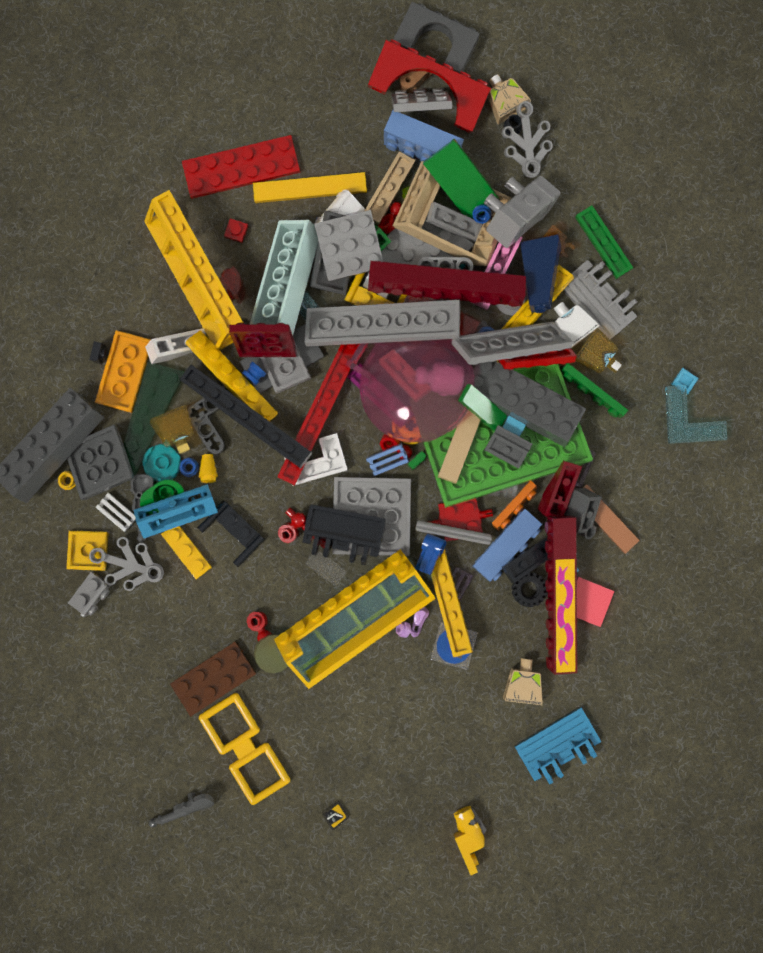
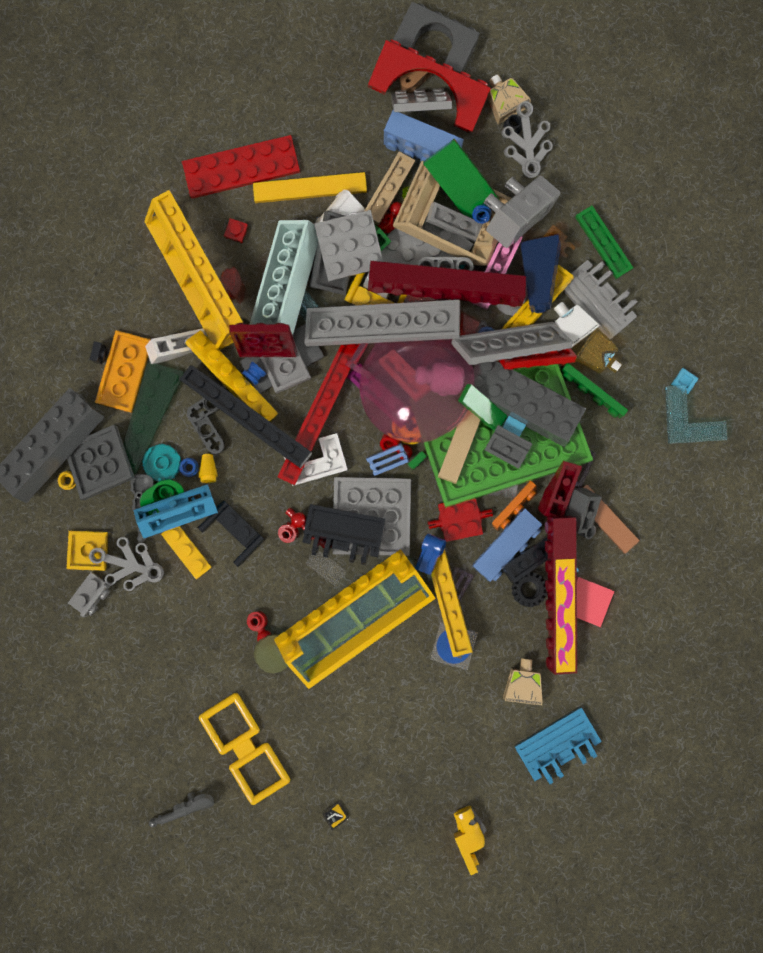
white tile [96,493,136,532] -> none
clear yellow torso [150,405,194,454] -> none
reddish brown plate [170,641,257,717] -> none
lavender piece [396,607,429,638] -> none
light grey axle [416,521,492,545] -> none

